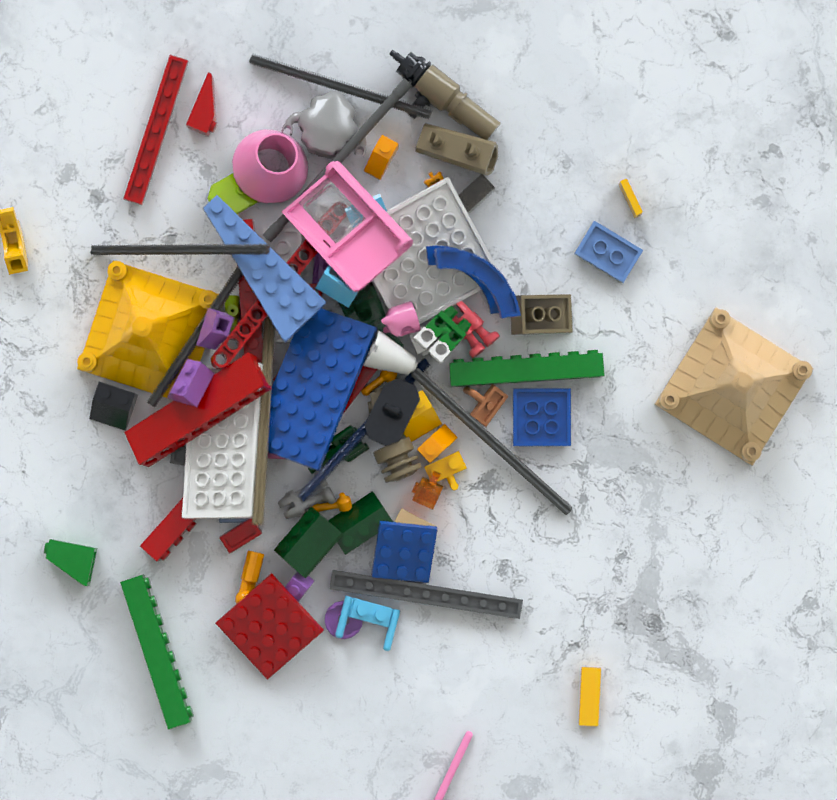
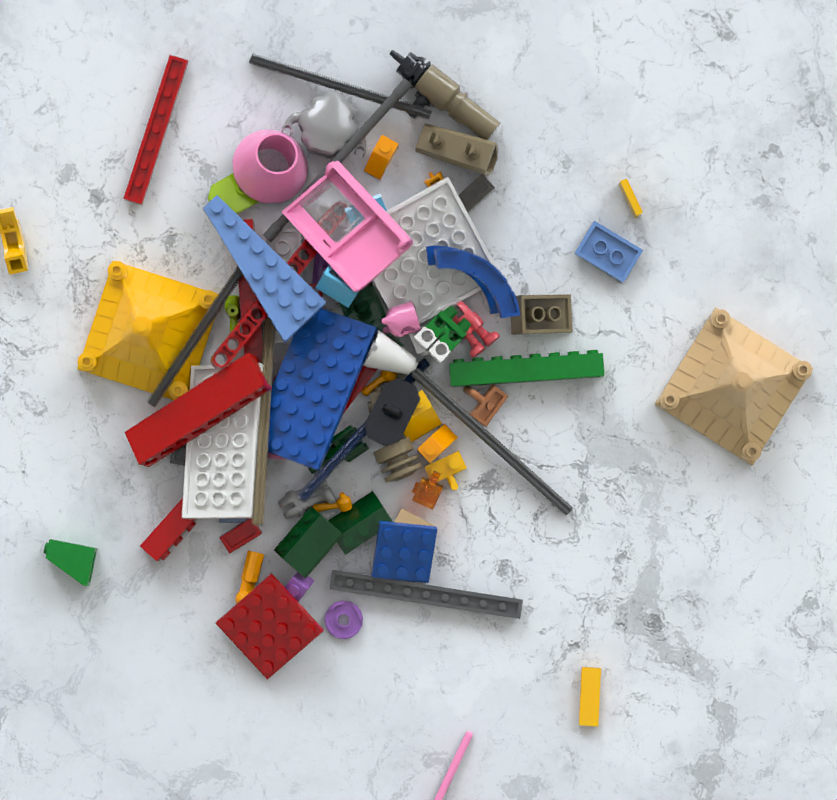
black slope [89,381,138,431] -> none
dark grey axle [90,244,270,255] -> none
green brick [120,574,194,730] -> none
medium lavender slope [167,359,214,407] -> none
red slope [186,72,217,137] -> none
medium lavender slope [196,308,234,350] -> none
medium azure plate [335,596,400,651] -> none
blue plate [513,388,571,446] -> none

